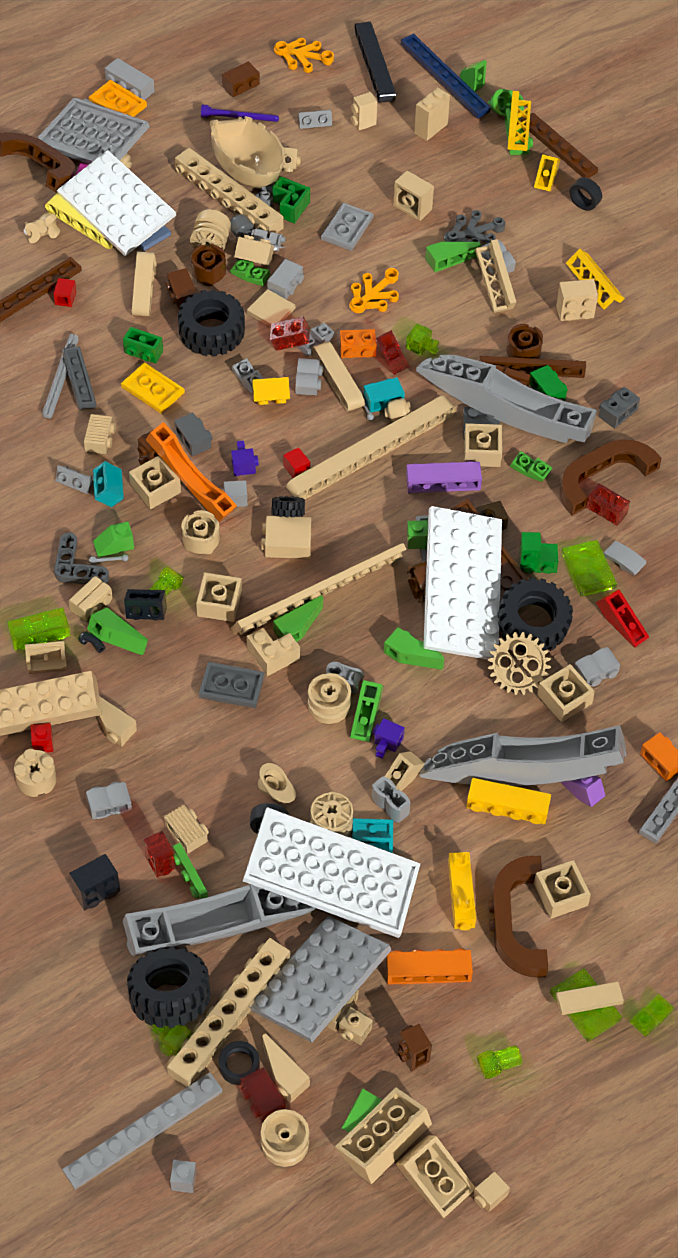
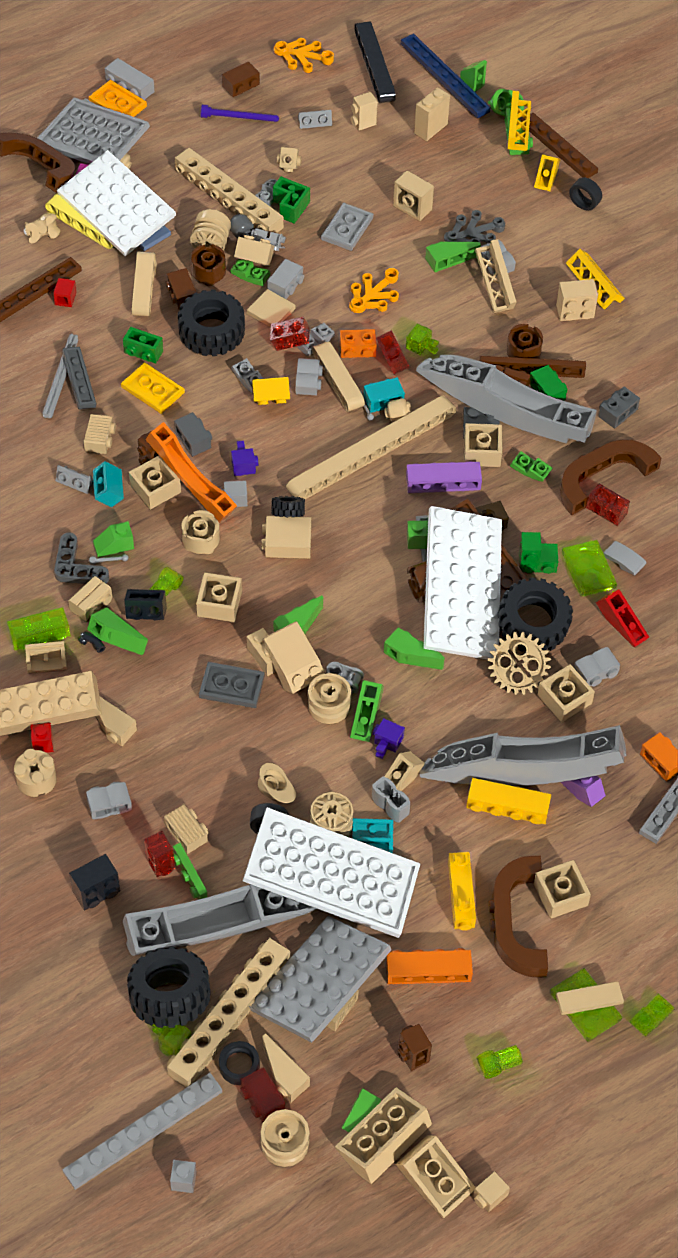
tan windscreen [210,116,285,189] -> none
tan plate [230,543,407,635] -> none
red brick [283,447,310,478] -> none
tan brick [338,1007,373,1045] -> none
none -> tan slope [263,621,325,694]

